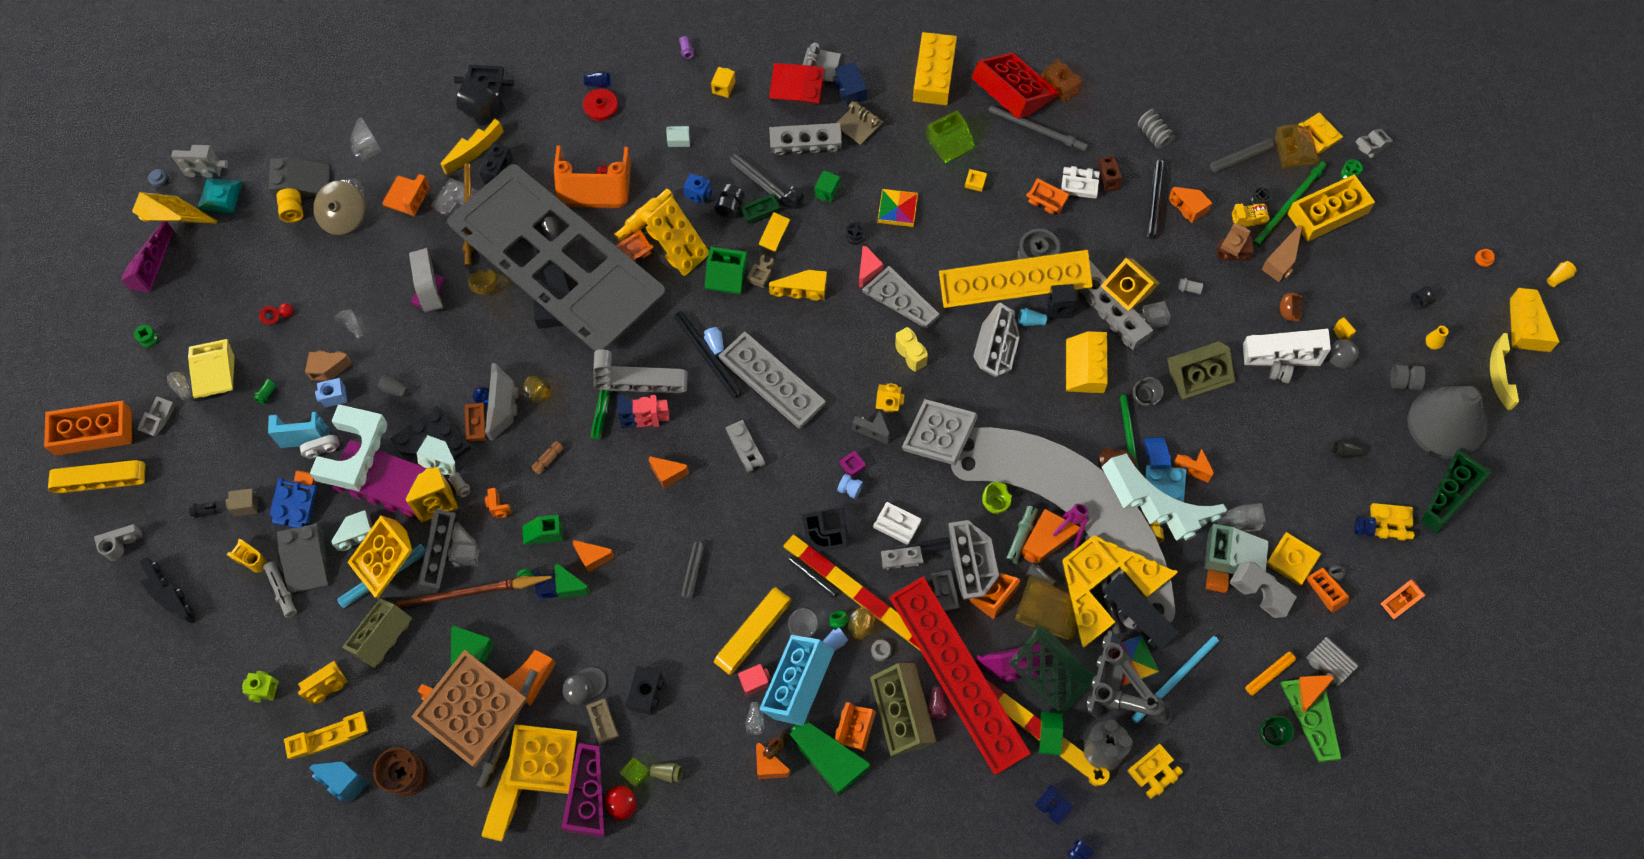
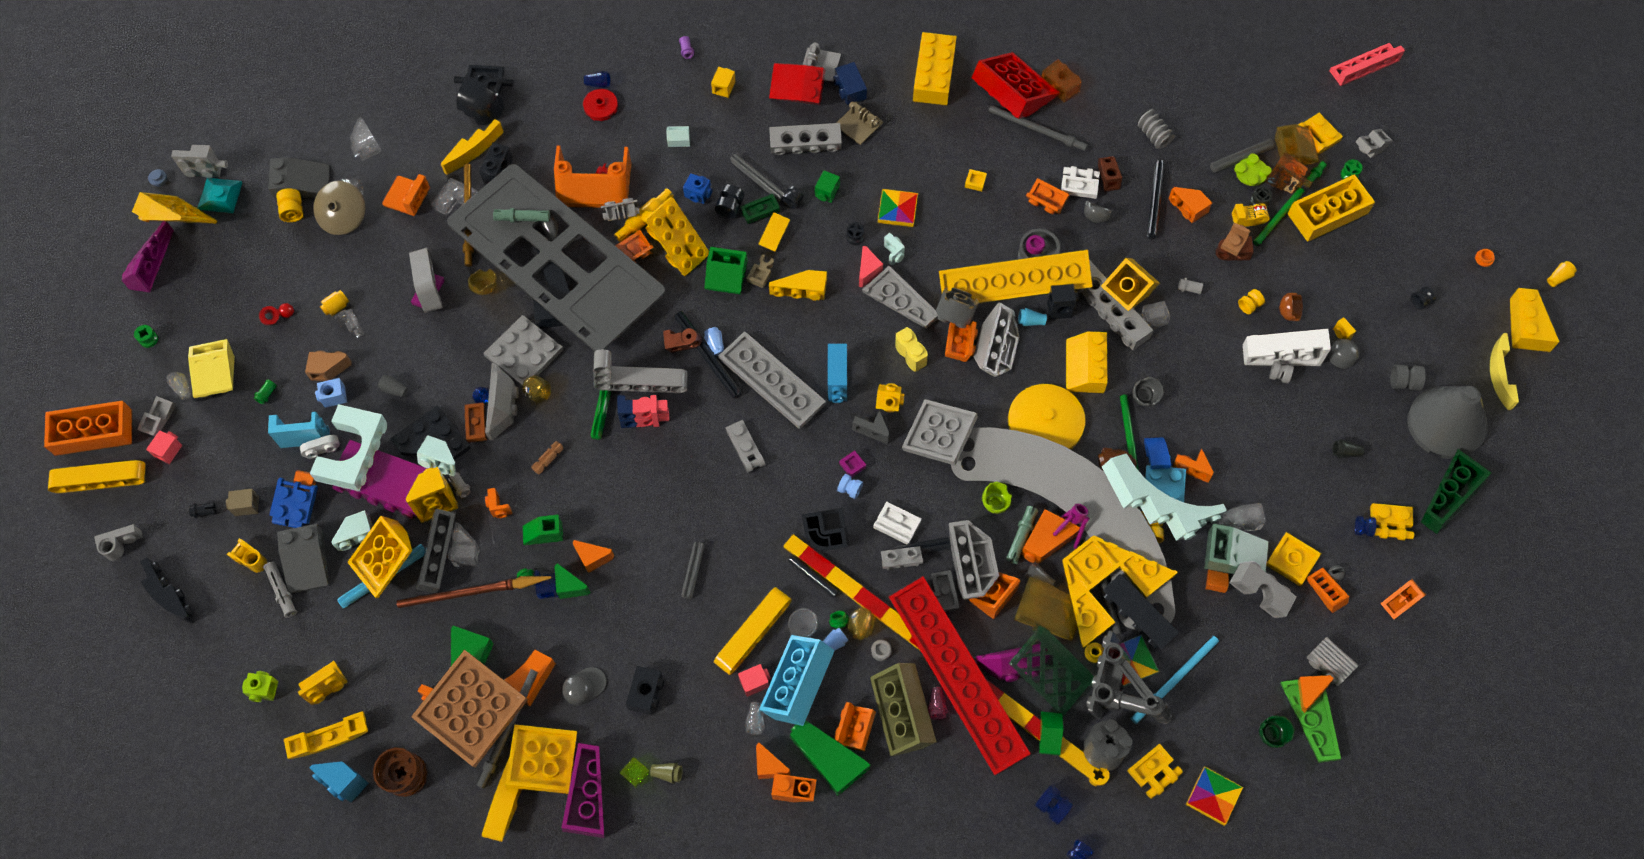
olive slope [342,599,412,668] -> none
dark tan plate [586,698,620,745] -> none
red hair [604,785,637,820] -> none
orange slope [649,457,689,488] -> none
reddish brown axle [763,730,789,759] -> none
clear neon green slope [926,110,975,163] -> none
olive slope [1167,341,1235,399] -> none
light orange axle [1245,652,1296,695] -> none
medium nougat slope [1262,225,1302,282] -> none
yellow cone [1426,326,1448,349] -> none
none -> coral brick [146,430,182,464]
none -> yellow brick [320,290,349,316]
none -> light grey plate [483,315,563,389]
none -> sand green pin [493,208,550,223]
none -> light grey hinge [601,198,640,221]
none -> copper leg [663,328,702,353]
none -> orange slope [771,774,817,802]
none -> dark azure window [828,344,847,403]
none -> light aqua bracket [884,233,905,266]
none -> dark grey brick [936,288,979,328]
none -> orange bracket [945,321,978,362]
none -> yellow dish [1008,384,1085,450]
none -> magenta tile [1026,235,1045,255]
none -> dark grey hair [1084,201,1112,223]
none -> yellow plate [1084,643,1104,663]
none -> tile [1185,766,1243,826]
none -> lime piece [1234,154,1272,186]
none -> yellow wheel [1238,289,1265,315]
none -> clear orange torso [1265,152,1313,193]
none -> coral fence [1330,43,1405,86]

